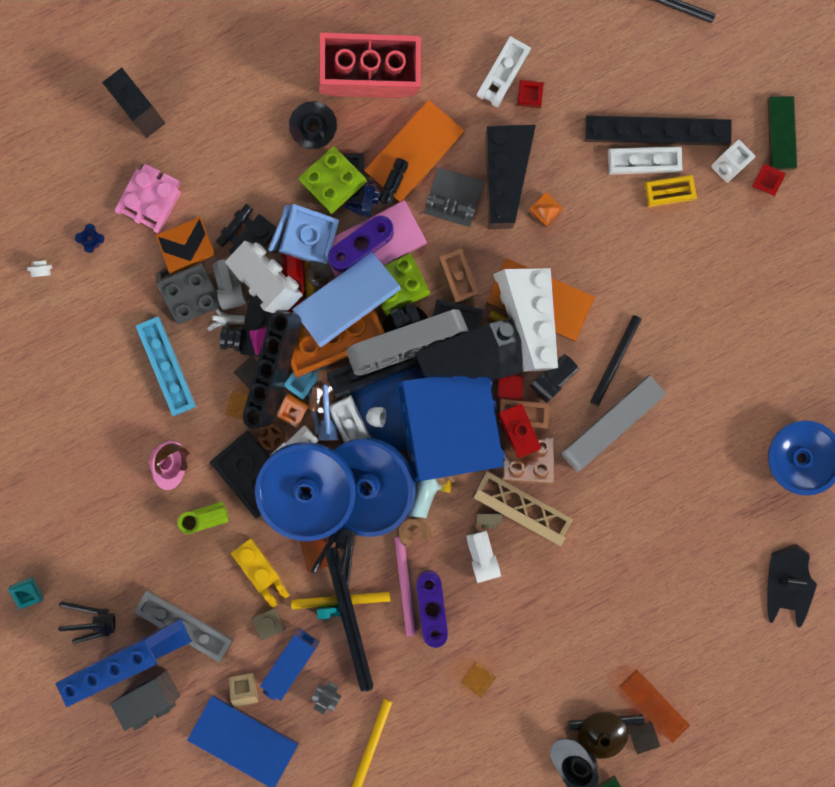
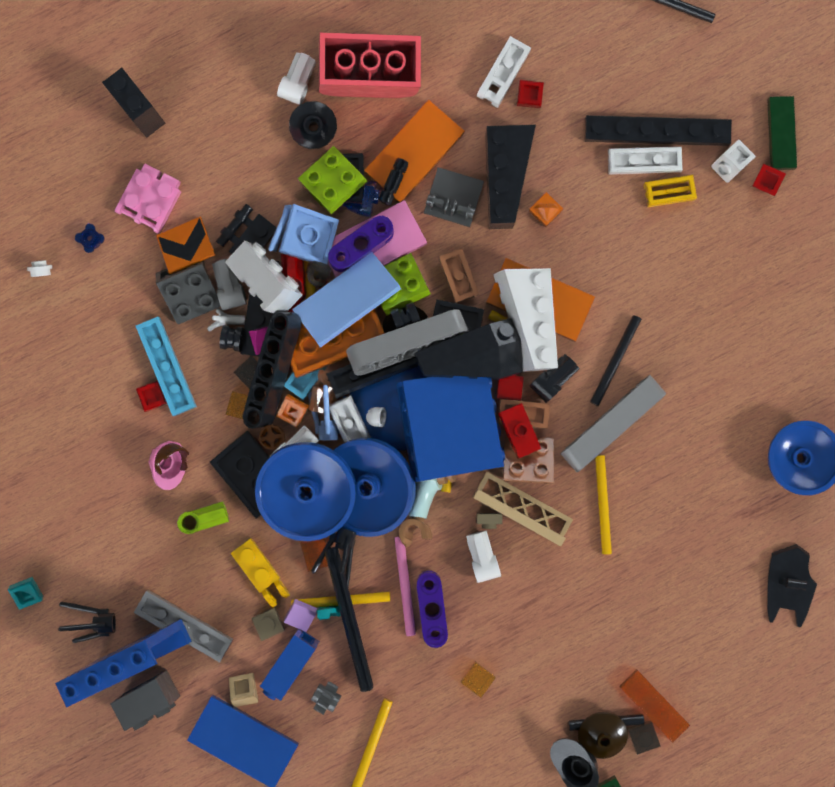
none -> red tile [136,380,167,412]
none -> white piece [277,52,316,105]
none -> lavender tile [284,599,317,632]
none -> yellow bar [595,455,612,554]

